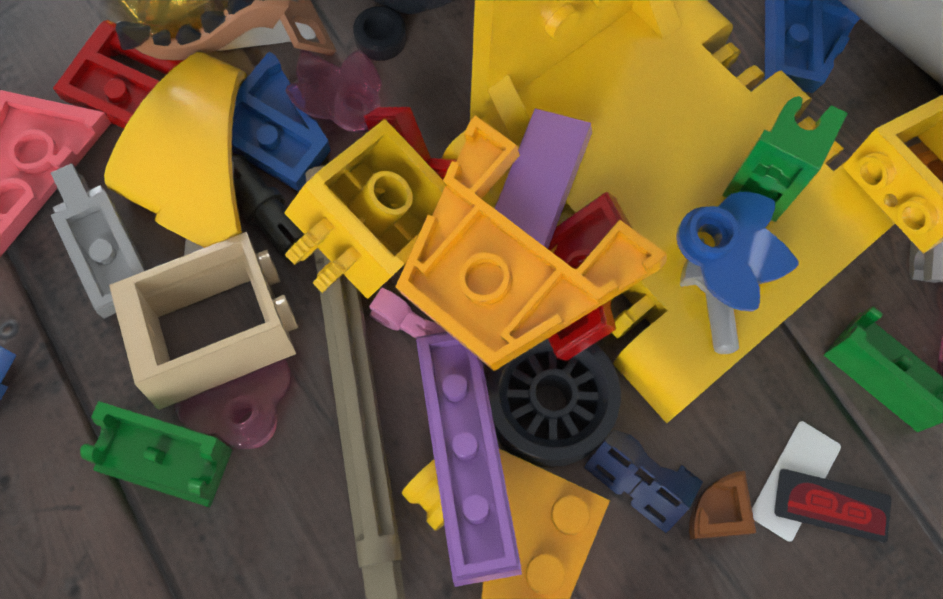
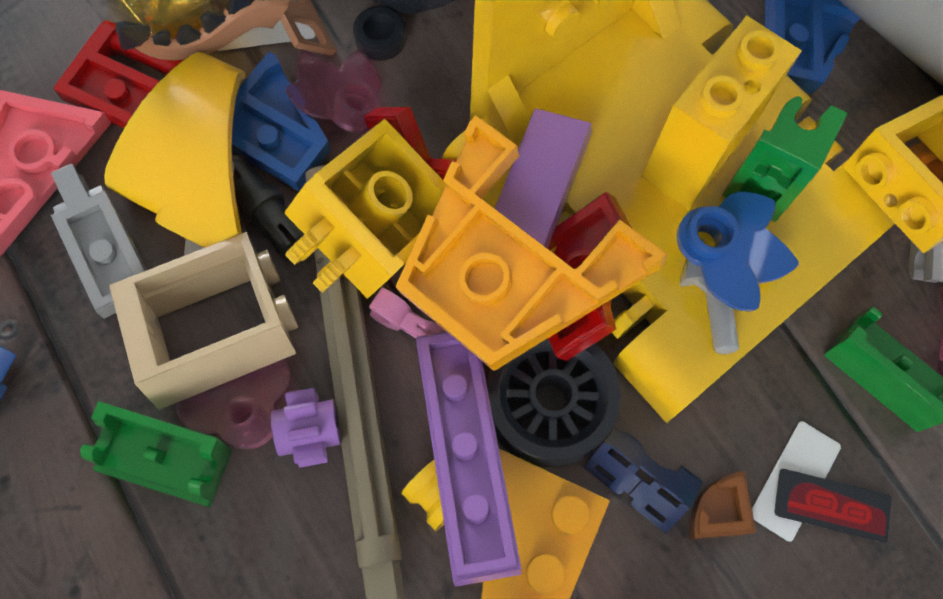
none -> medium lavender gear [271,387,341,468]
none -> yellow window [641,15,802,210]

